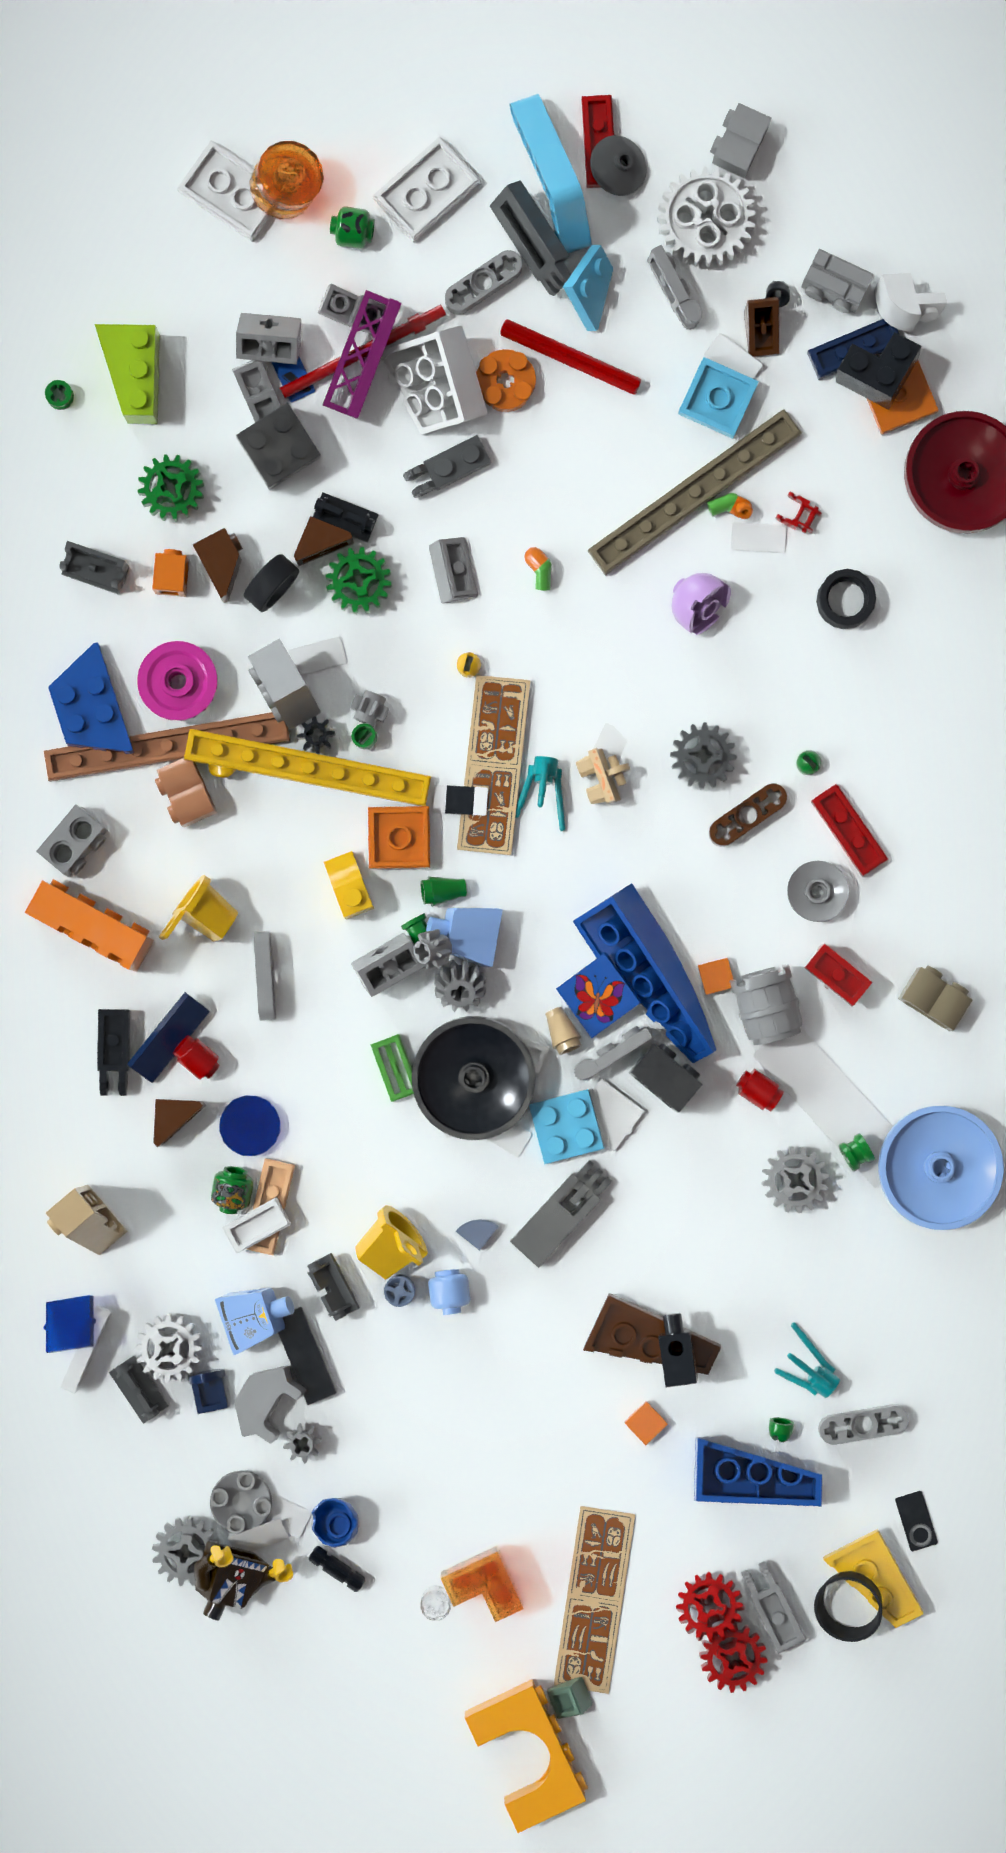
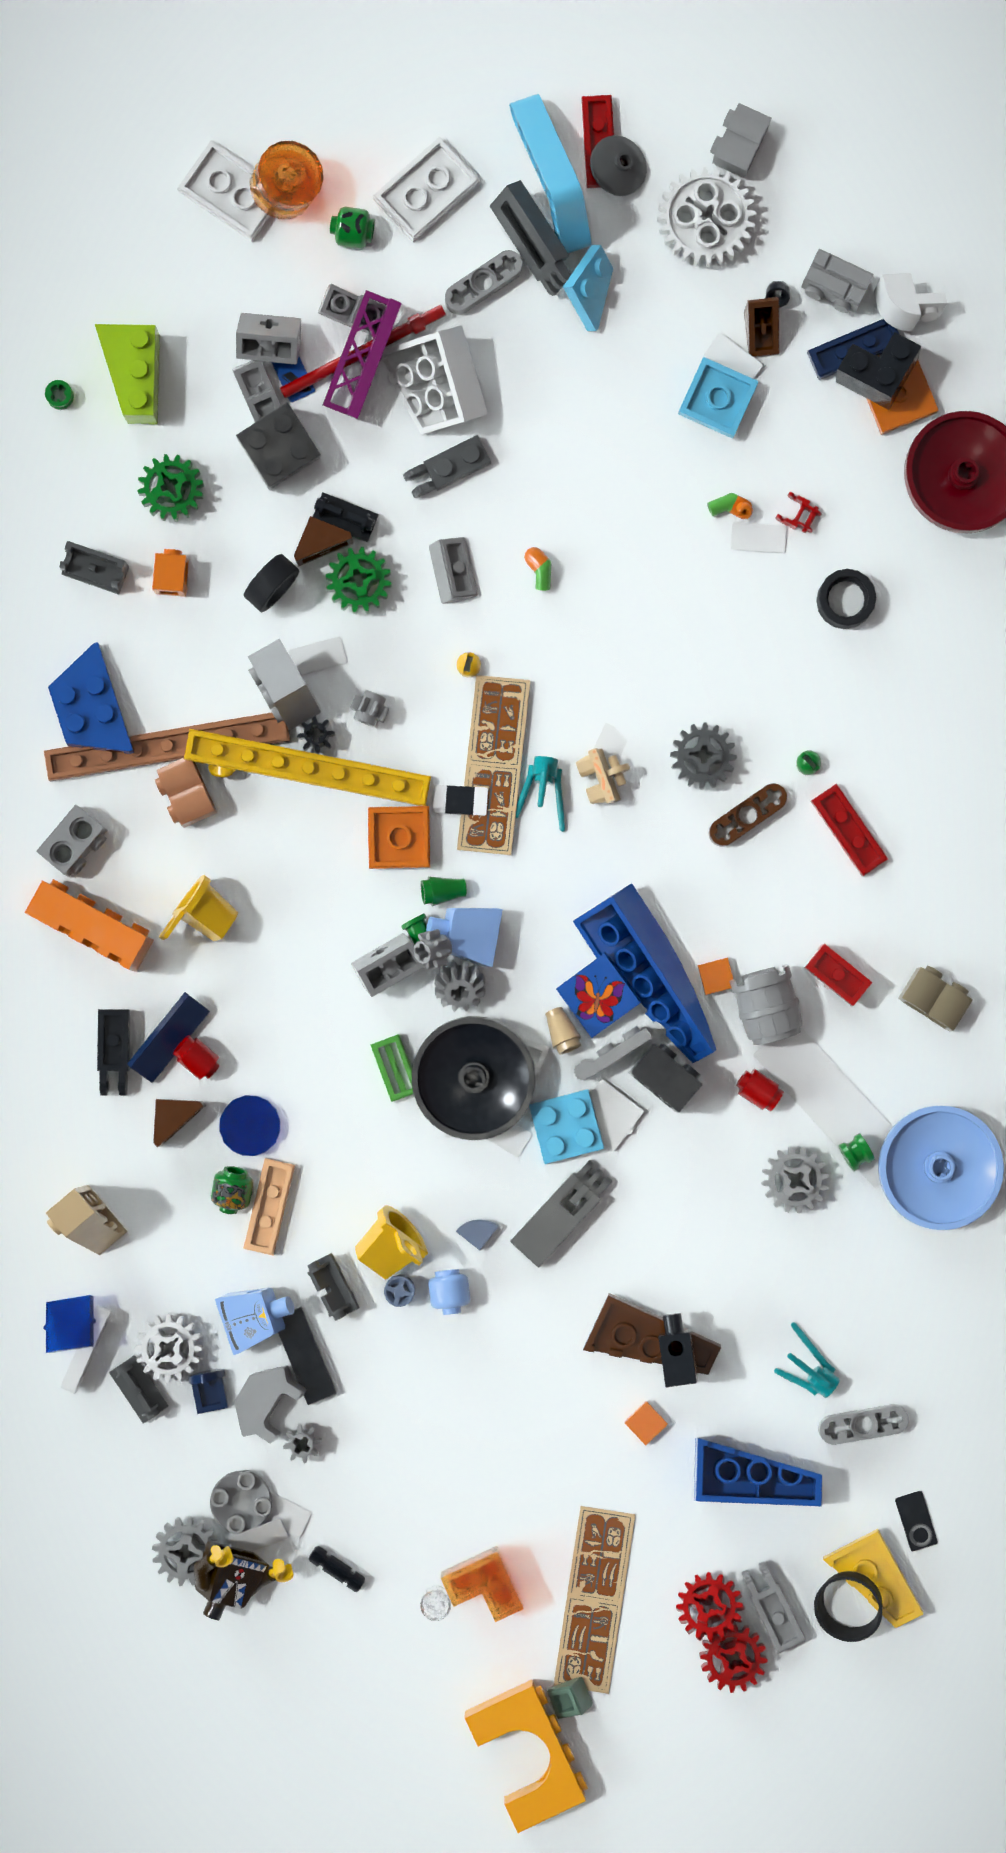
dark pink gear [137,641,218,721] -> none
reddish brown slope [192,528,243,603] -> none
white tile [222,1197,291,1254] -> none
light grey beam [254,931,276,1021] -> none
blue hair [312,1498,359,1548] -> none
yellow arch [324,851,374,919] -> none
green hinge [351,723,377,749] -> none
orange plate [476,349,536,412] -> none
red axle [500,319,641,394] -> none
dark tan tile [587,409,802,576] -> none
light grey hinge [647,244,703,330] -> none
lavender cylinder [671,572,731,635] -> none
green hinge [768,1417,794,1442] -> none
light grey dish [787,860,849,922] -> none

